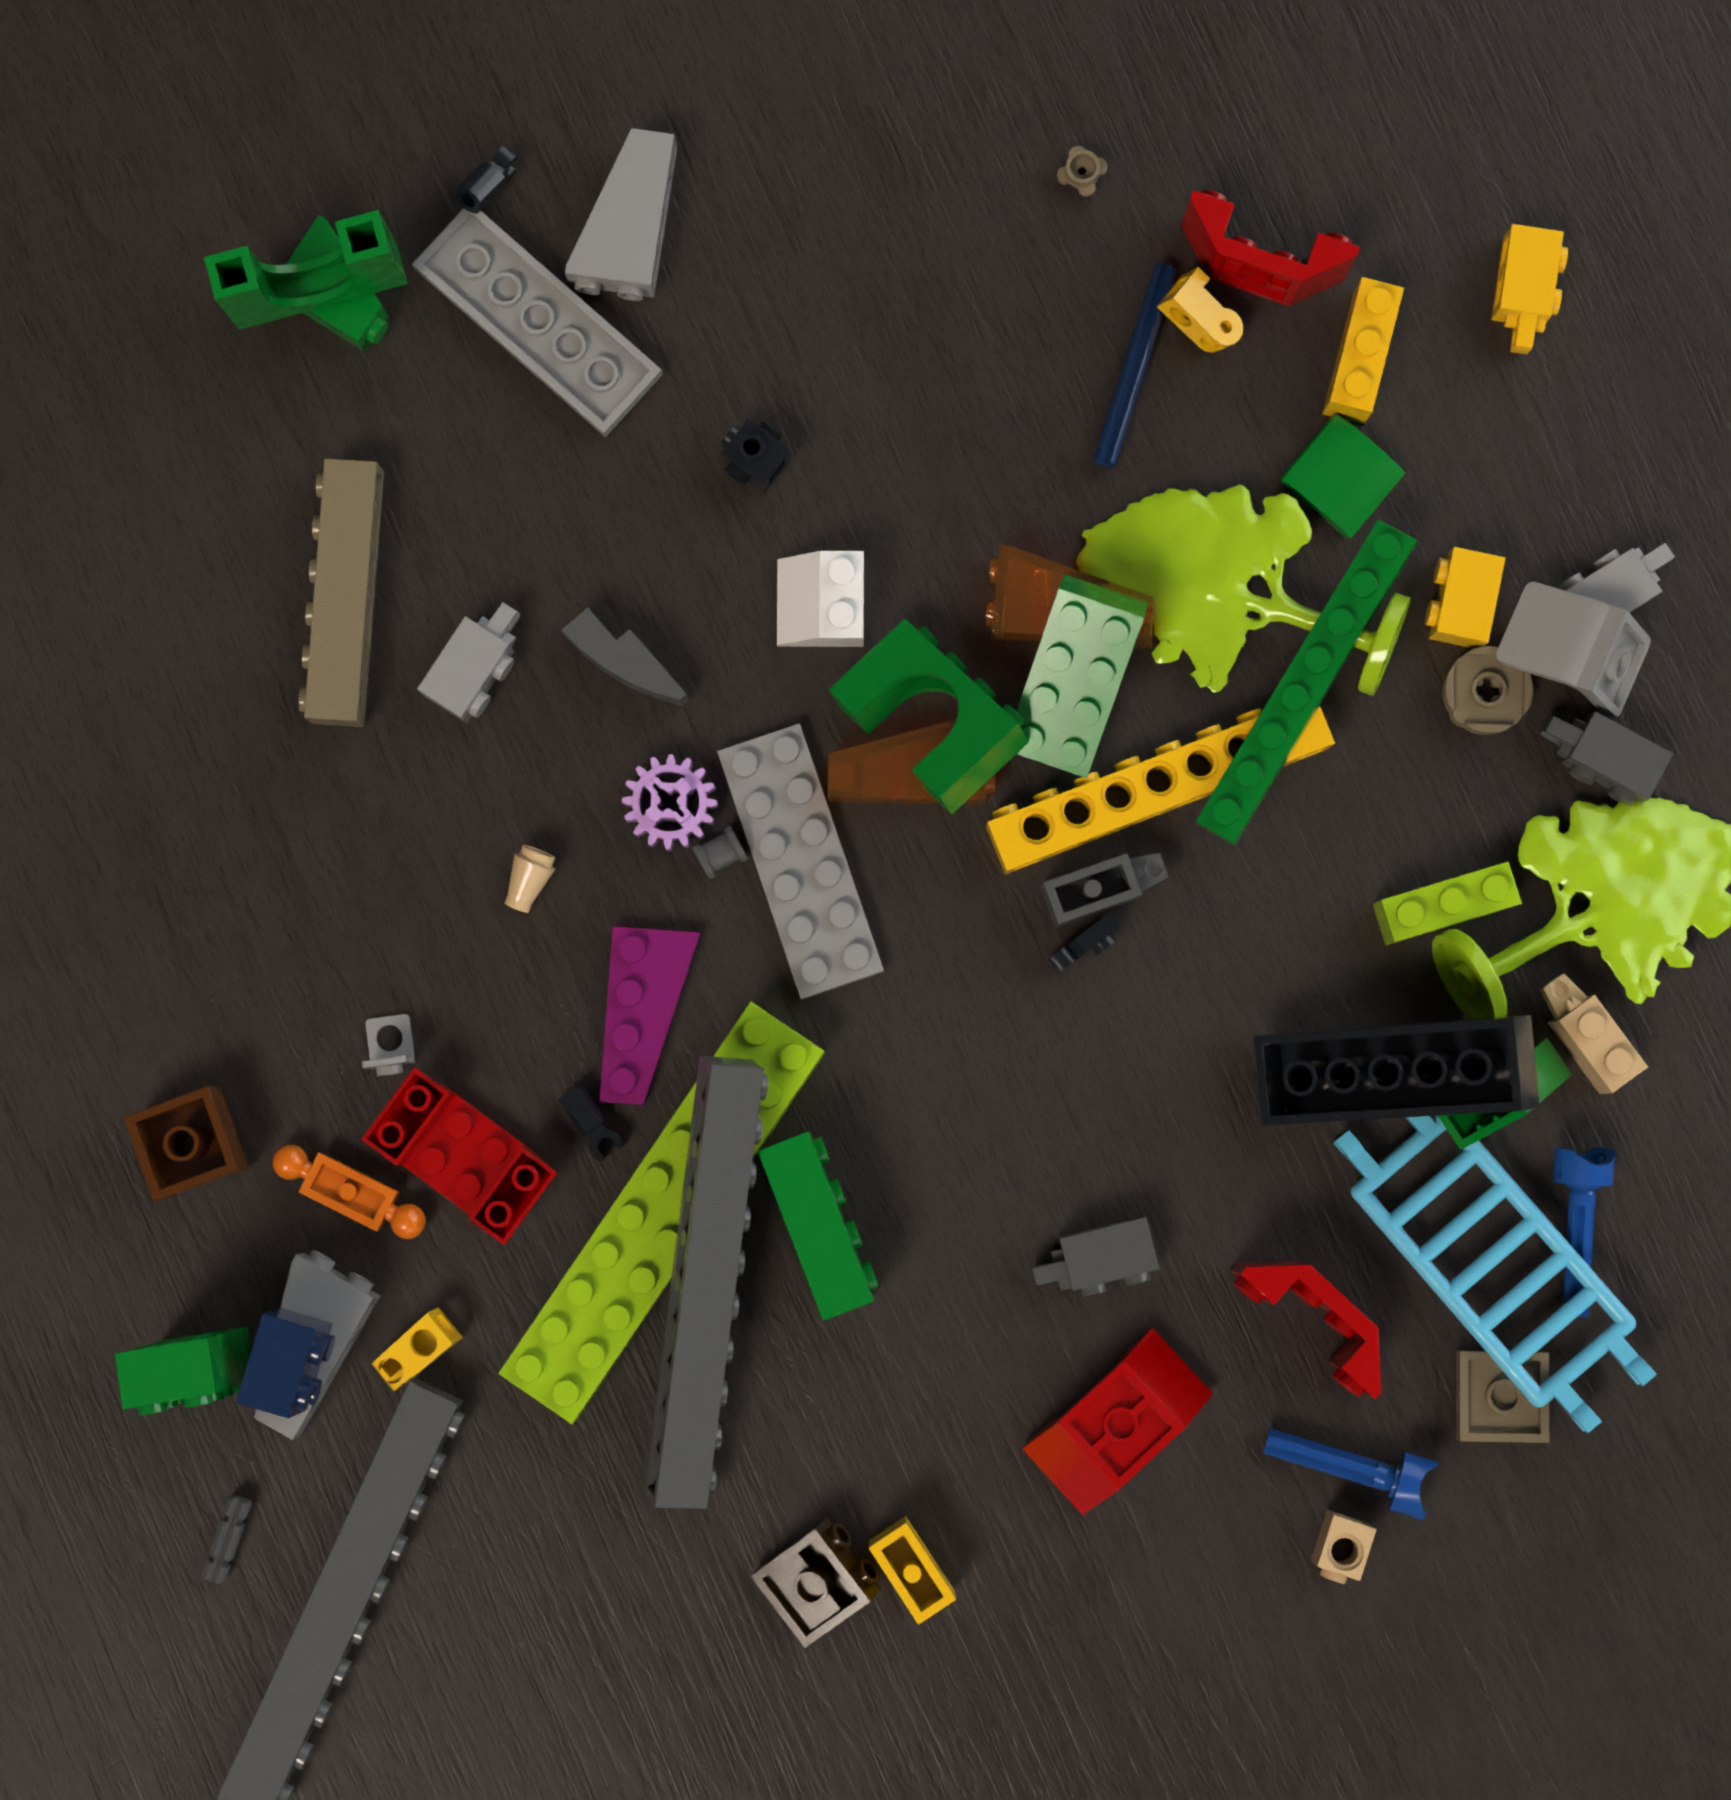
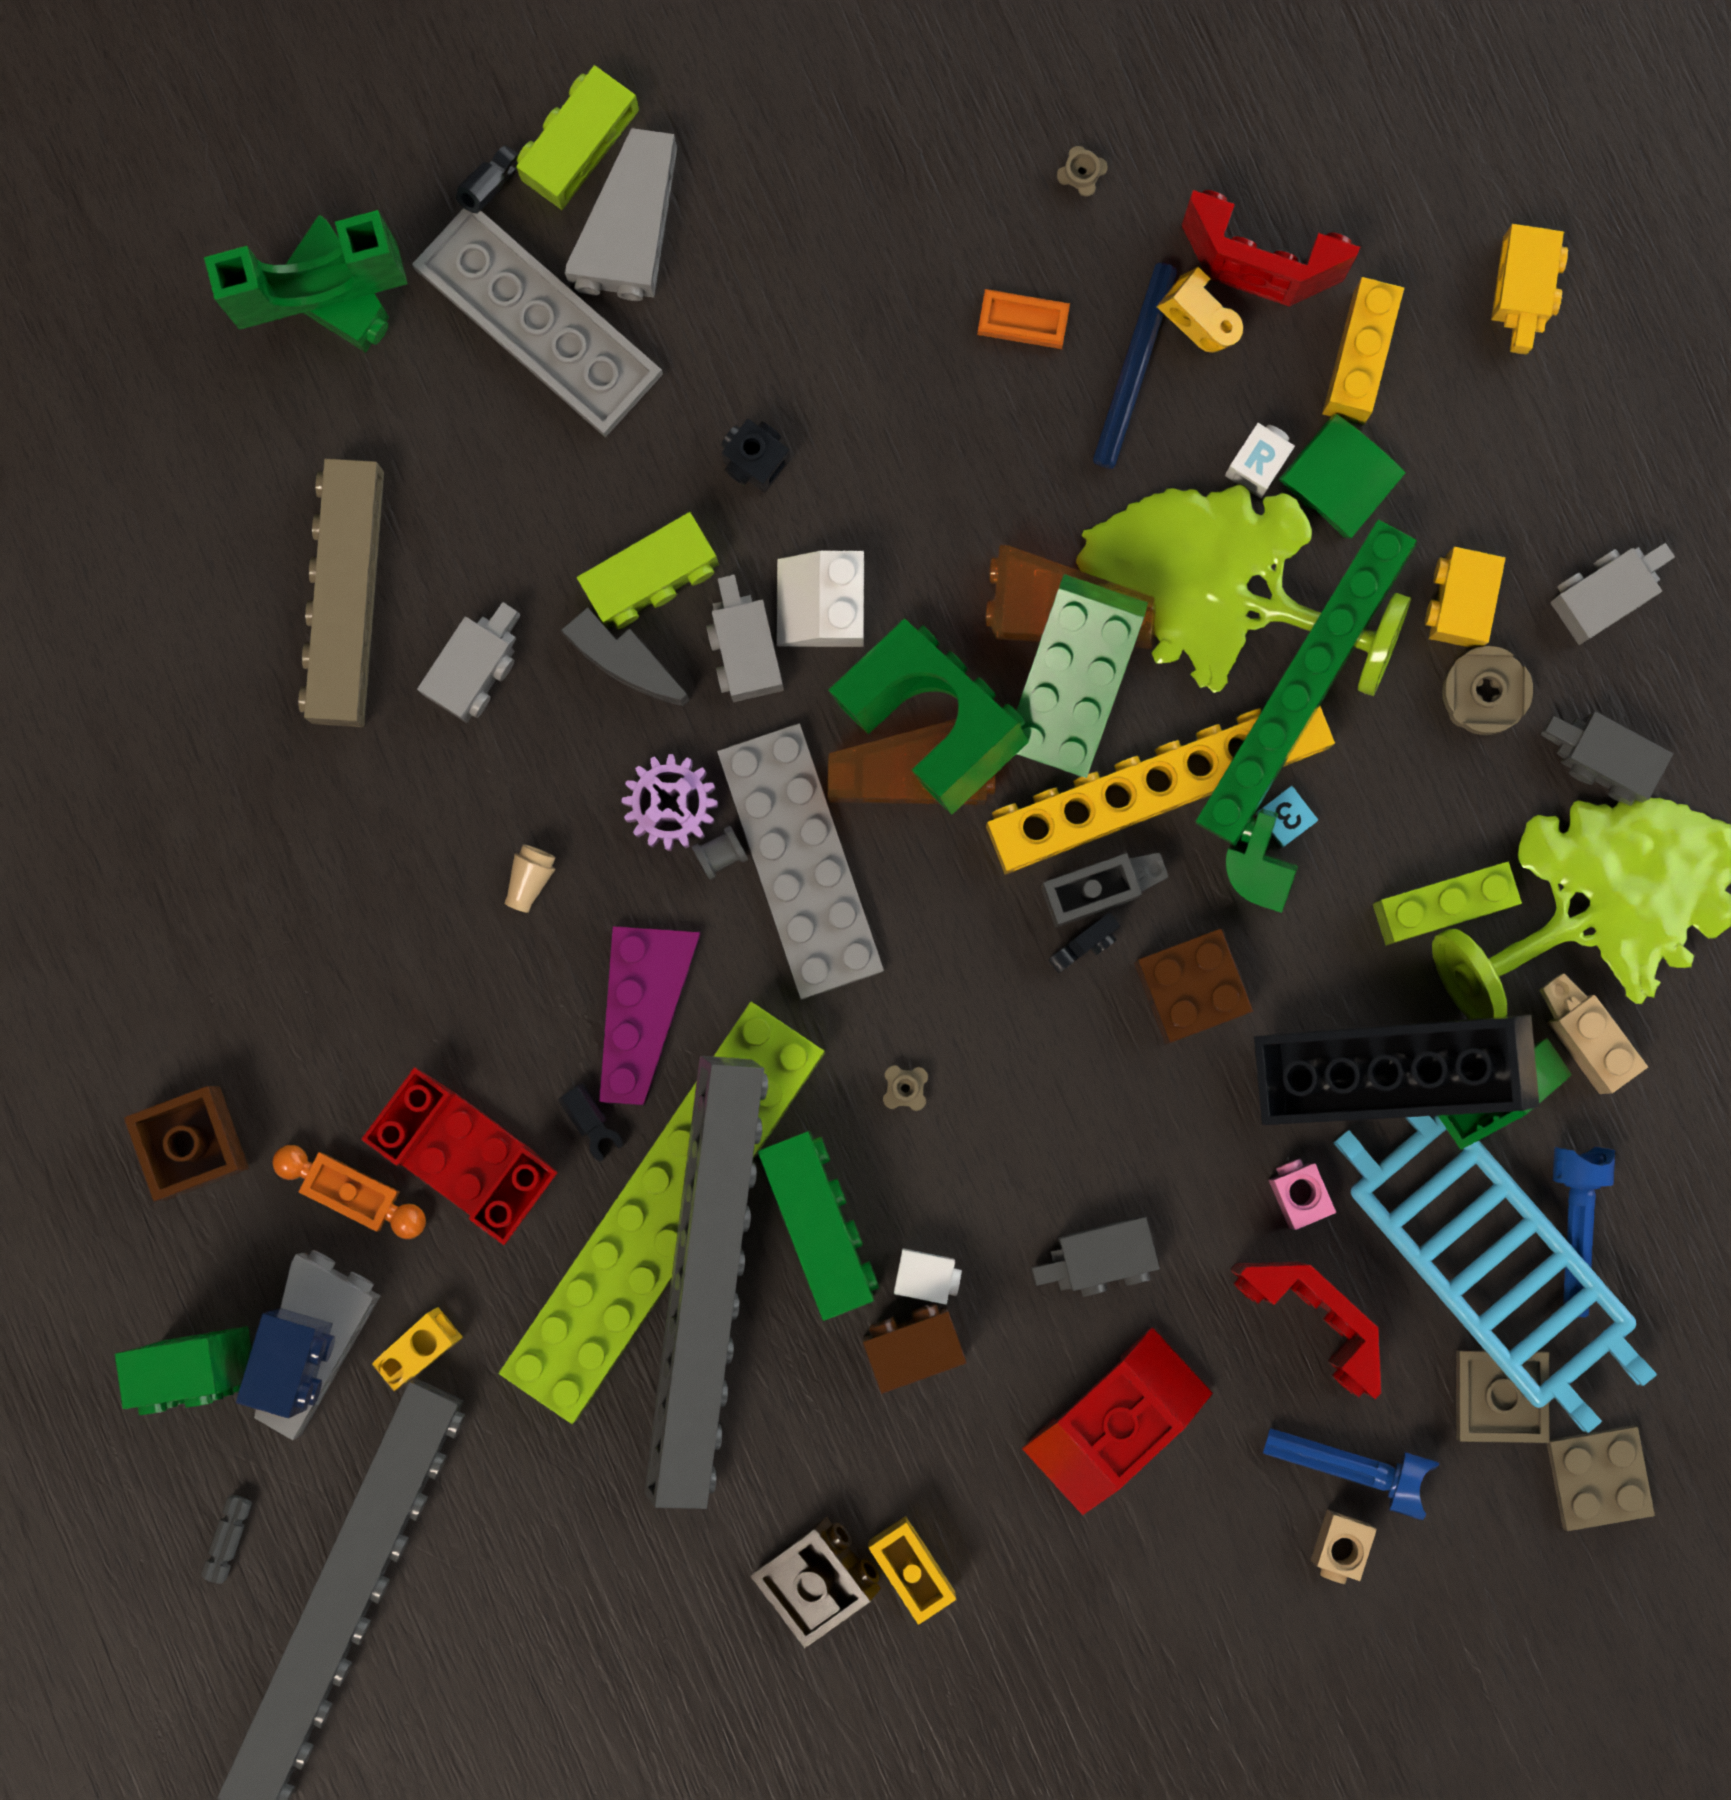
light grey bracket [362,1014,416,1076] -> none
light grey piece [1496,582,1651,717] -> none
none -> lime brick [516,65,639,210]
none -> lime brick [576,512,719,629]
none -> light grey hinge [706,575,784,703]
none -> reddish brown brick [863,1302,967,1394]
none -> dark tan plate [883,1065,928,1111]
none -> white brick [894,1248,962,1305]
none -> orange tile [977,289,1070,349]
none -> reddish brown brick [1134,929,1253,1045]
none -> white brick [1225,423,1295,499]
none -> green brick [1226,808,1298,913]
none -> medium azure tile [1255,786,1318,848]
none -> bright pink brick [1269,1158,1336,1230]
none -> dark tan plate [1547,1425,1655,1531]

